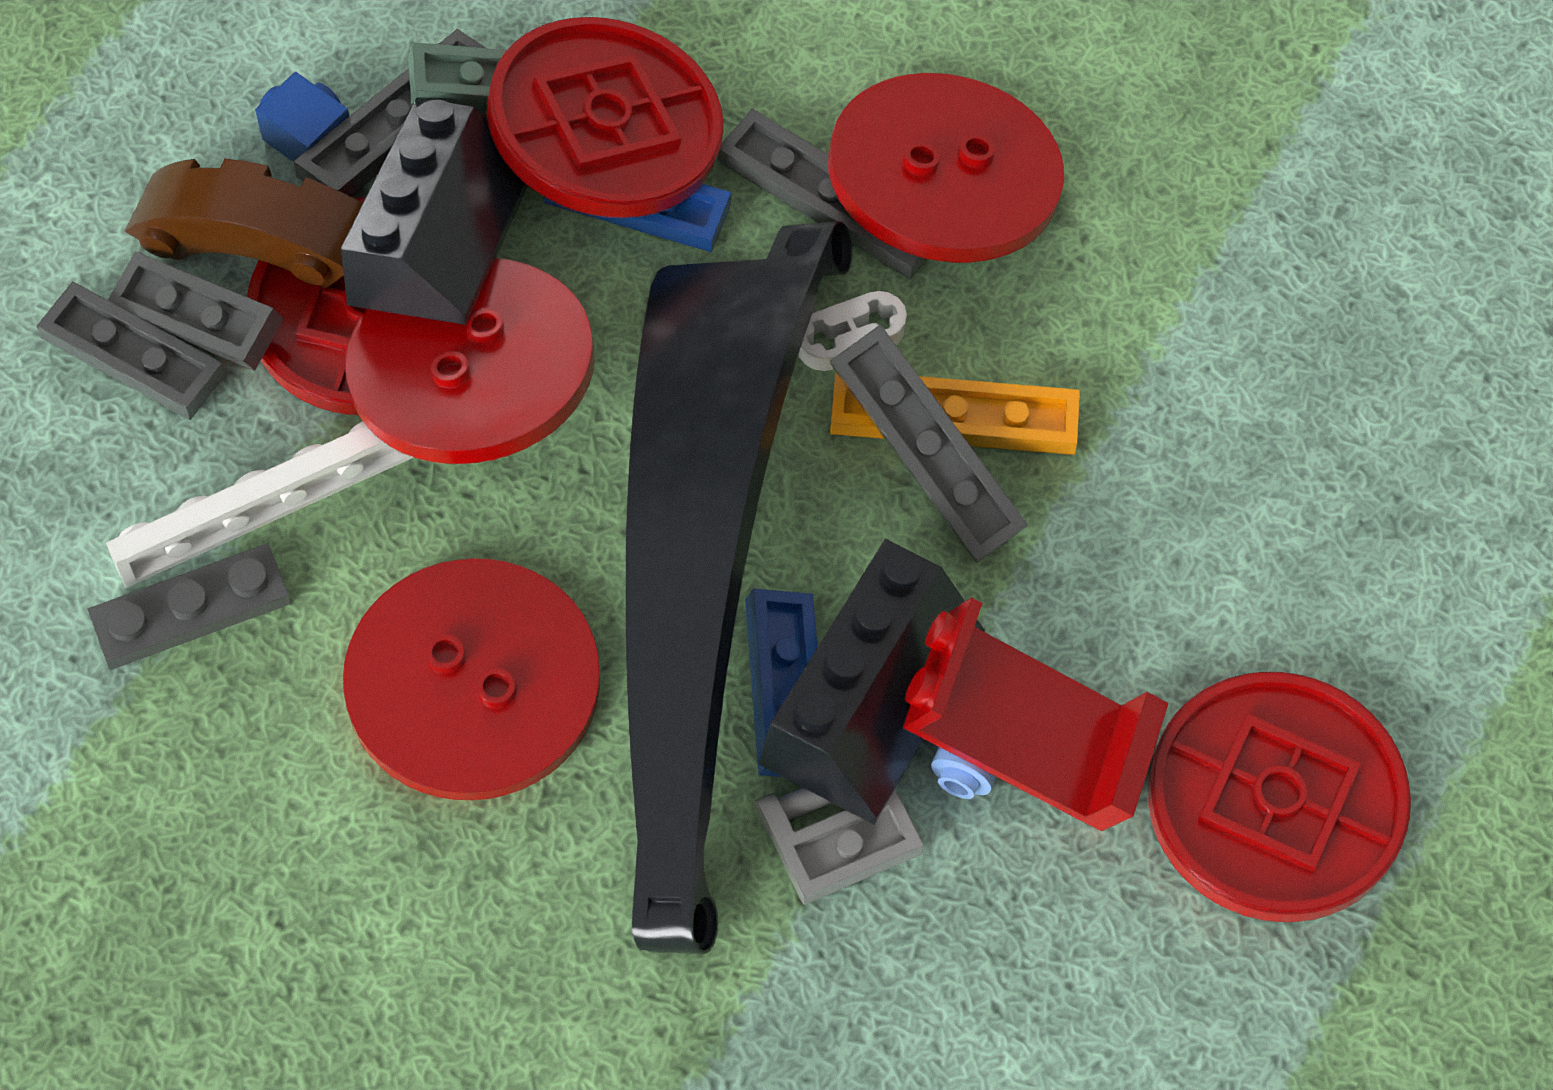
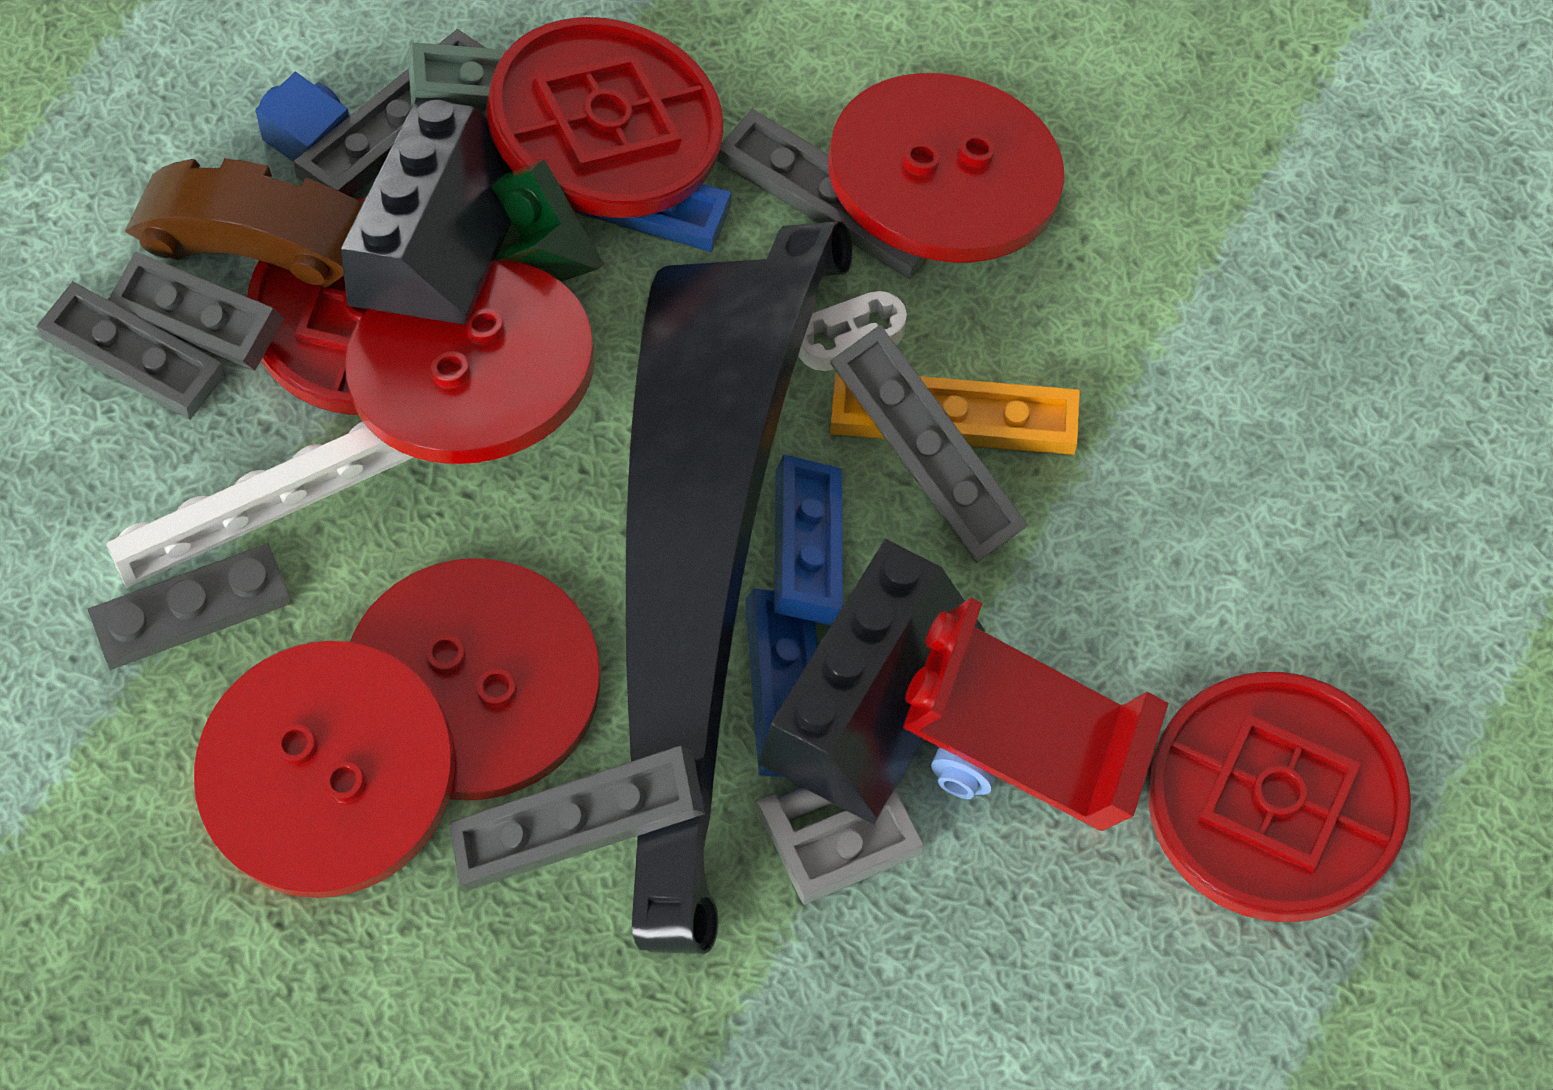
none -> red plate [194,641,455,898]
none -> dark grey plate [449,745,705,889]
none -> dark green slope [491,159,604,282]
none -> blue plate [774,454,843,625]

